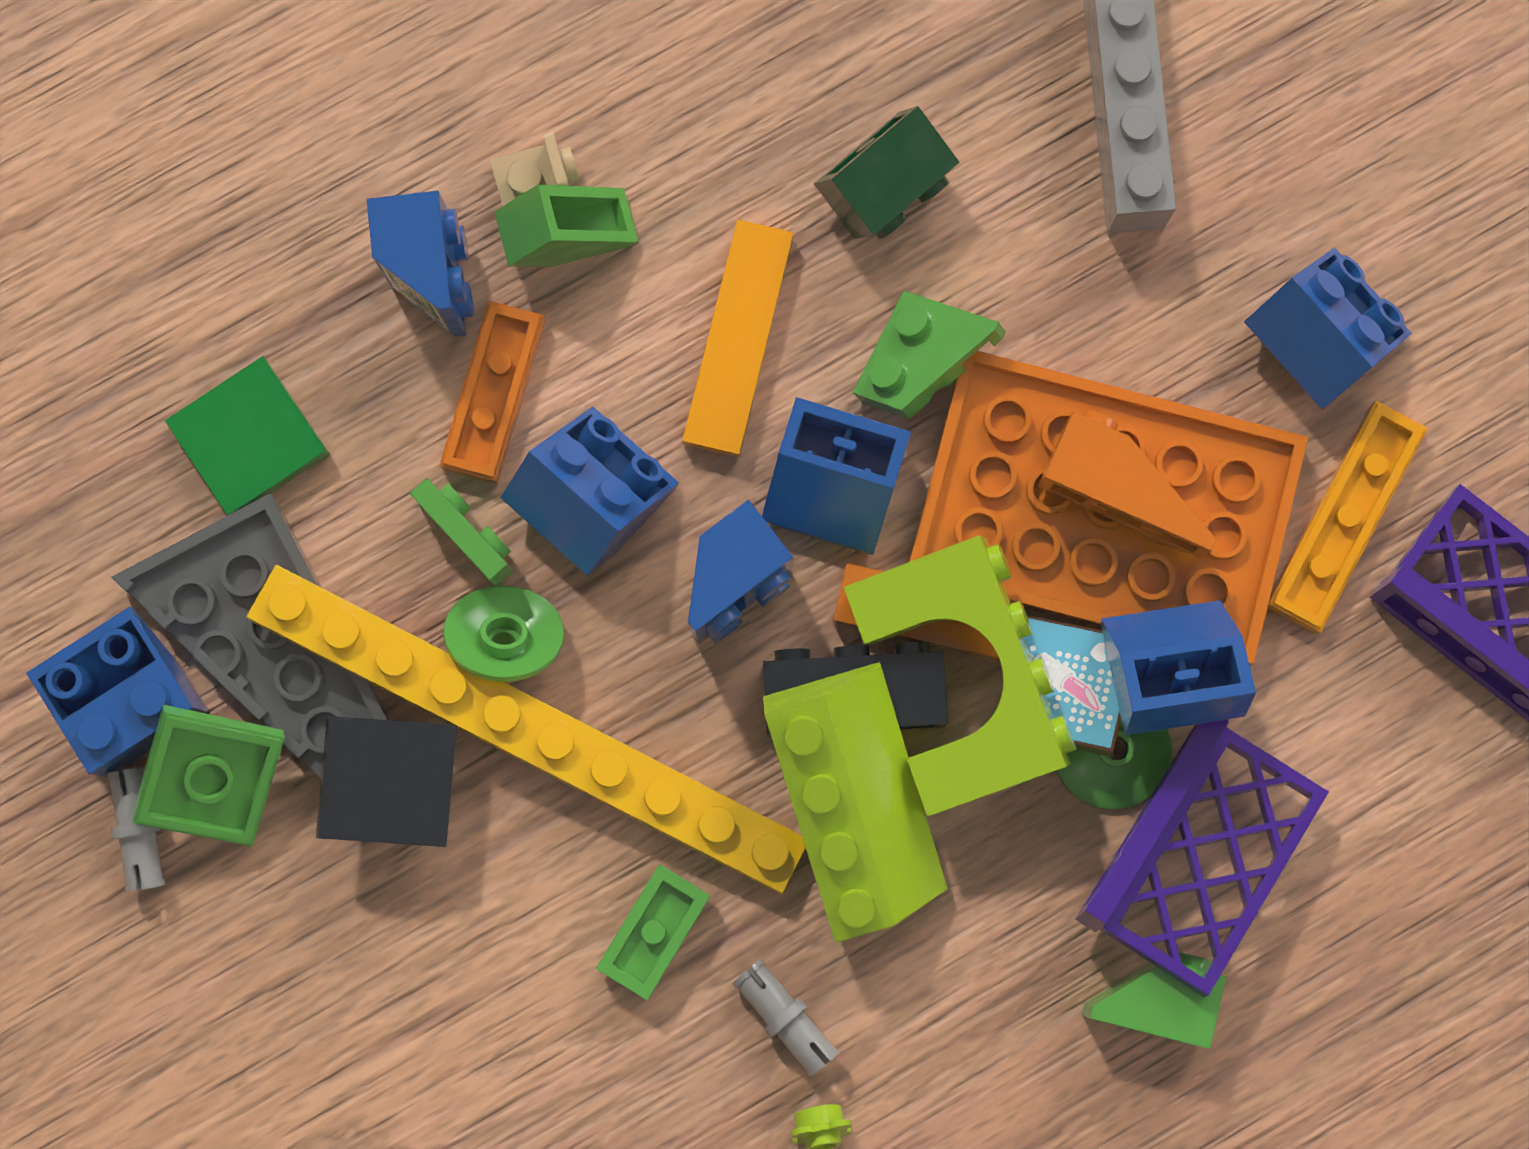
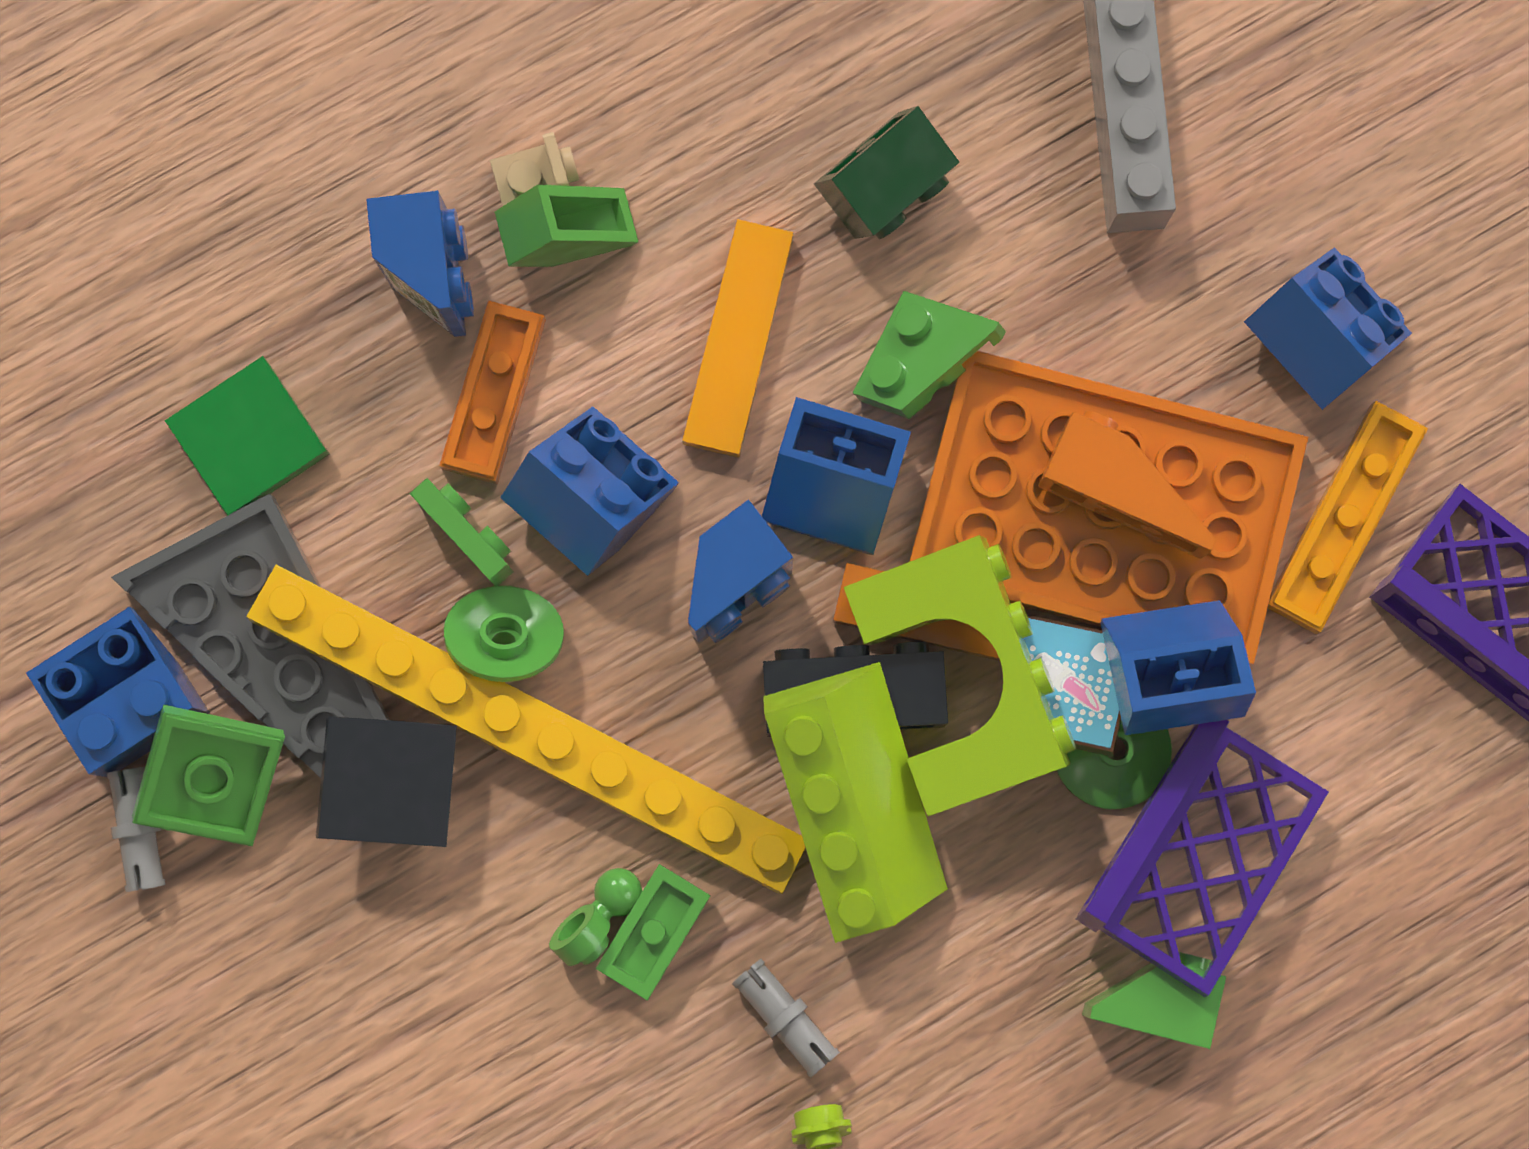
none -> bright green plate [549,868,642,966]

